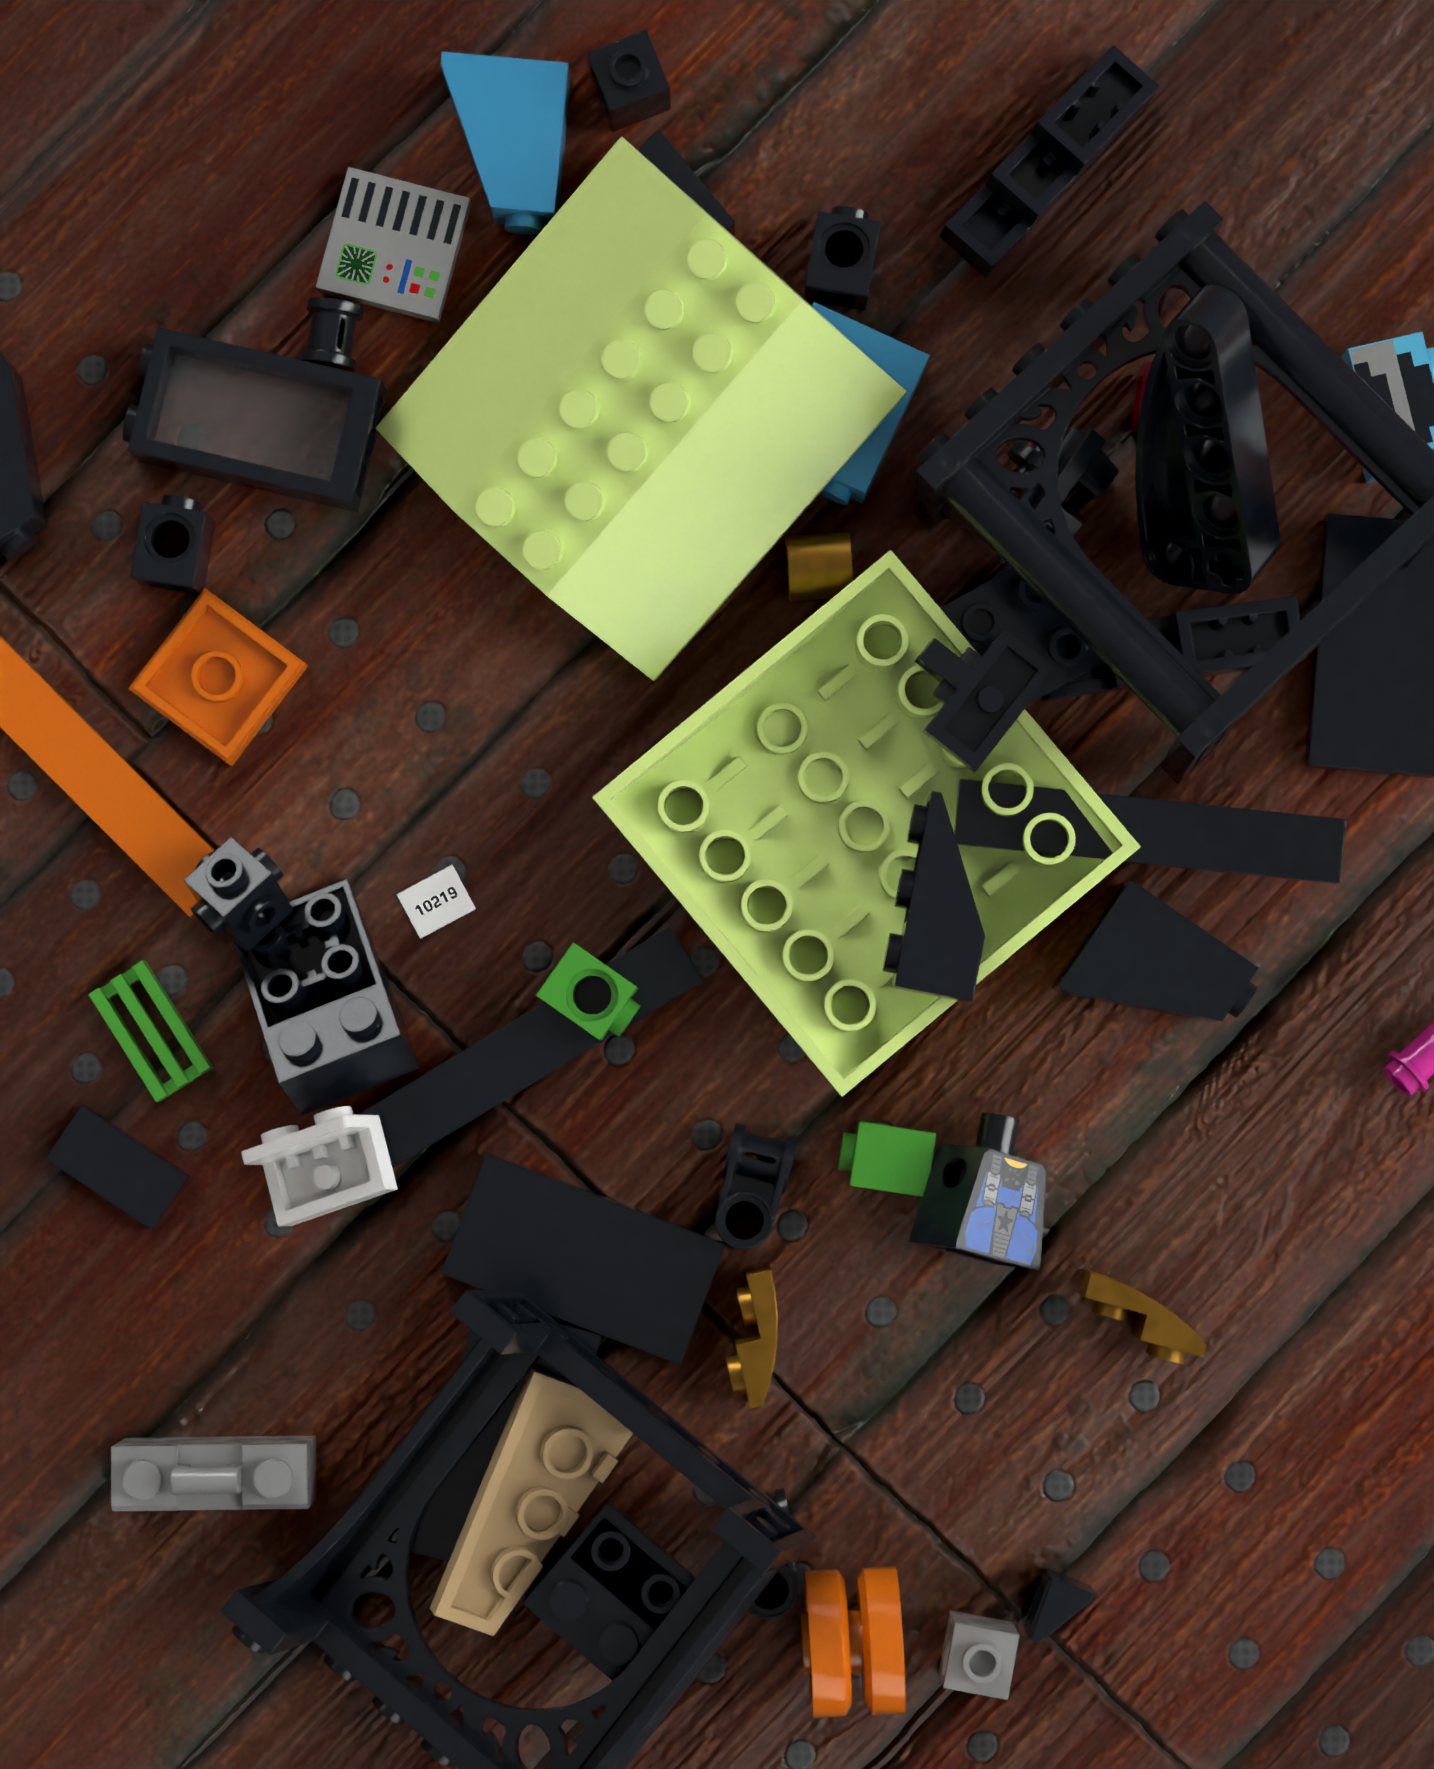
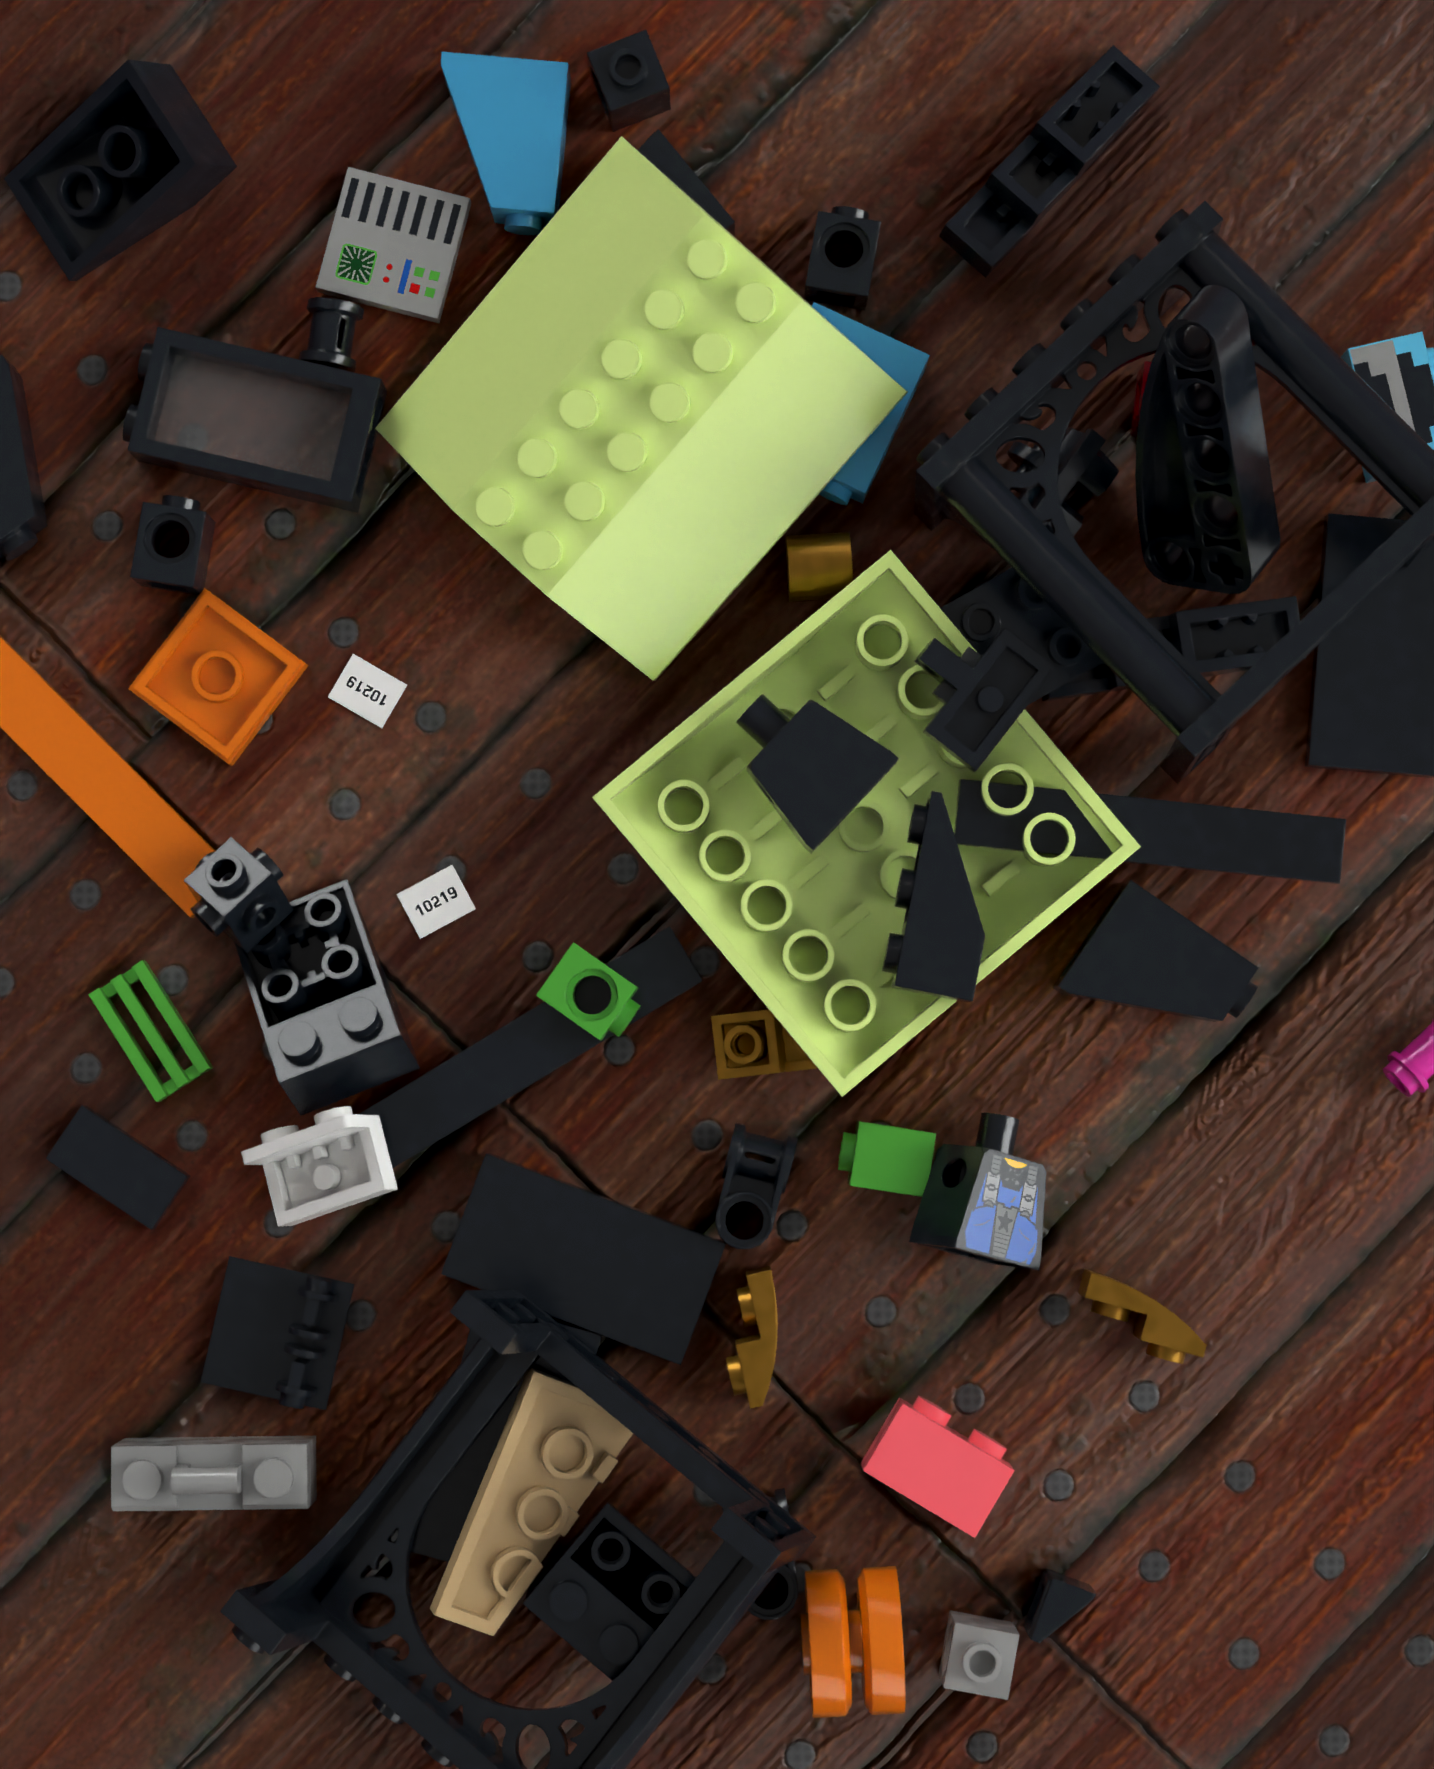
none -> black slope [4,59,237,281]
none -> black hinge [201,1256,355,1410]
none -> white sticker [328,654,407,728]
none -> pearl gold slope [711,1009,817,1080]
none -> black torso [736,694,899,854]
none -> coral brick [860,1396,1015,1538]

